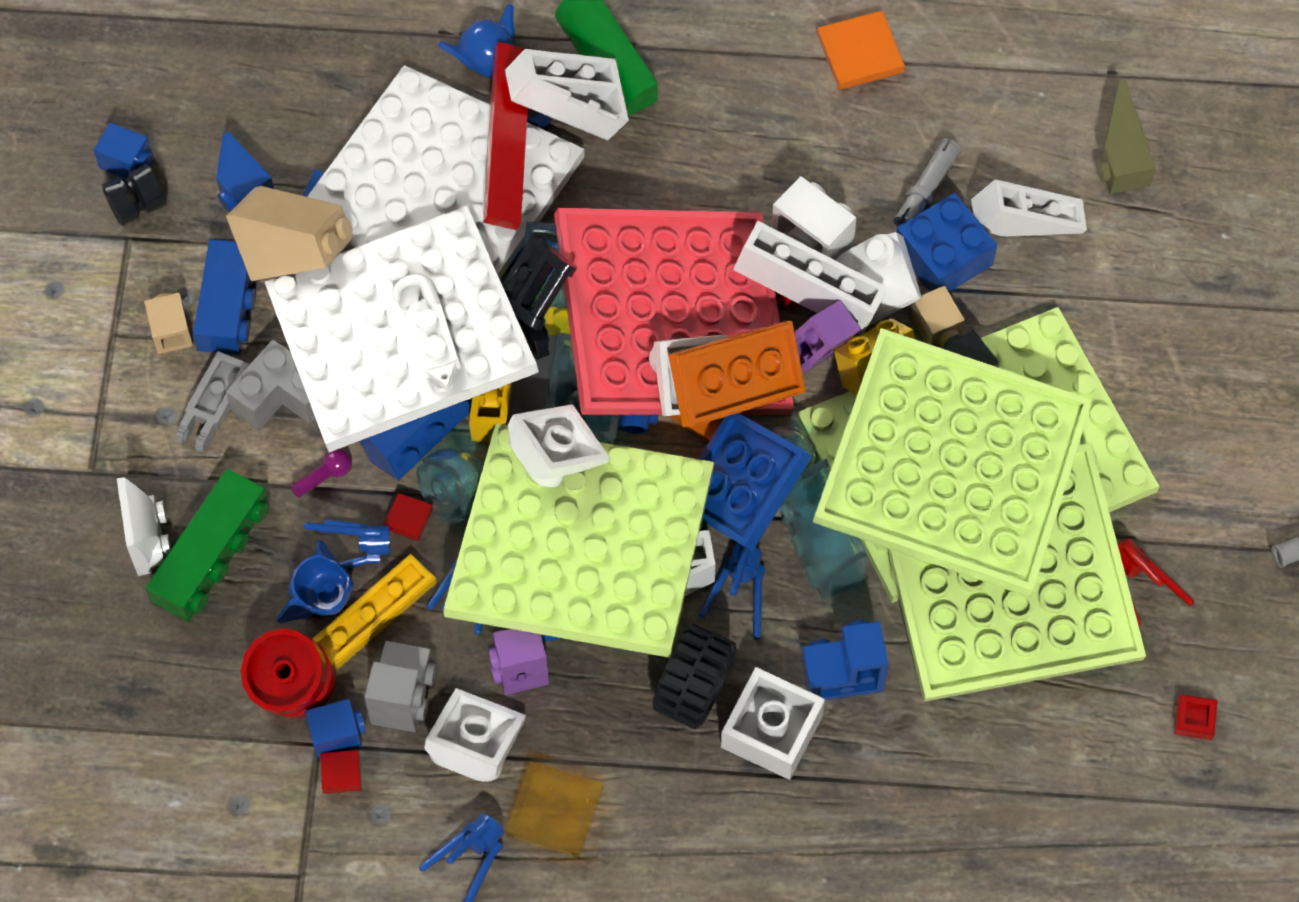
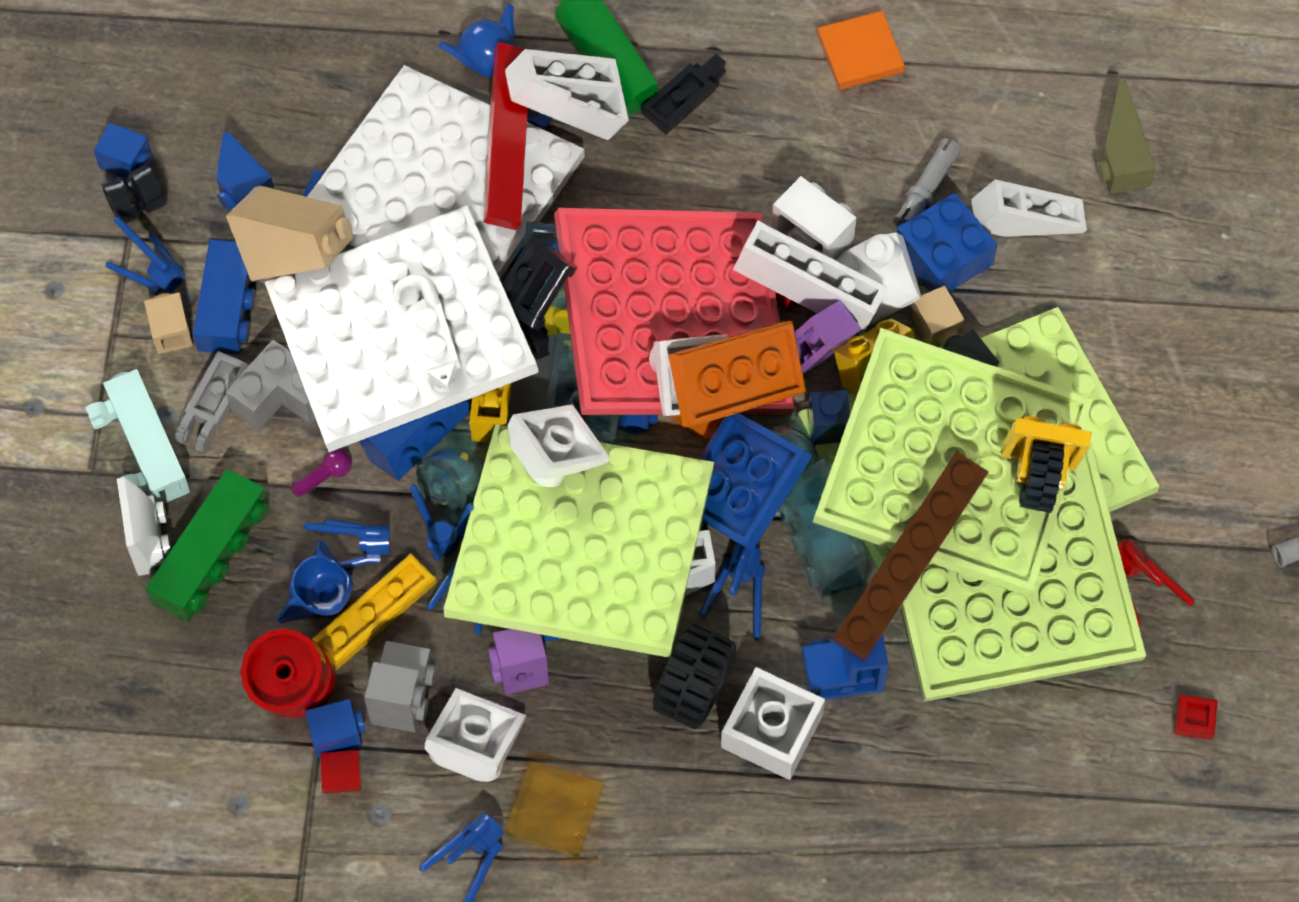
red tile [384,493,433,542] -> none
none -> light aqua brick [85,369,190,503]
none -> blue plant [105,217,185,295]
none -> blue plant [410,484,474,560]
none -> black hinge [641,54,726,135]
none -> dark blue brick [808,390,850,445]
none -> reddish brown plate [832,451,989,662]
none -> plate [1001,416,1092,513]

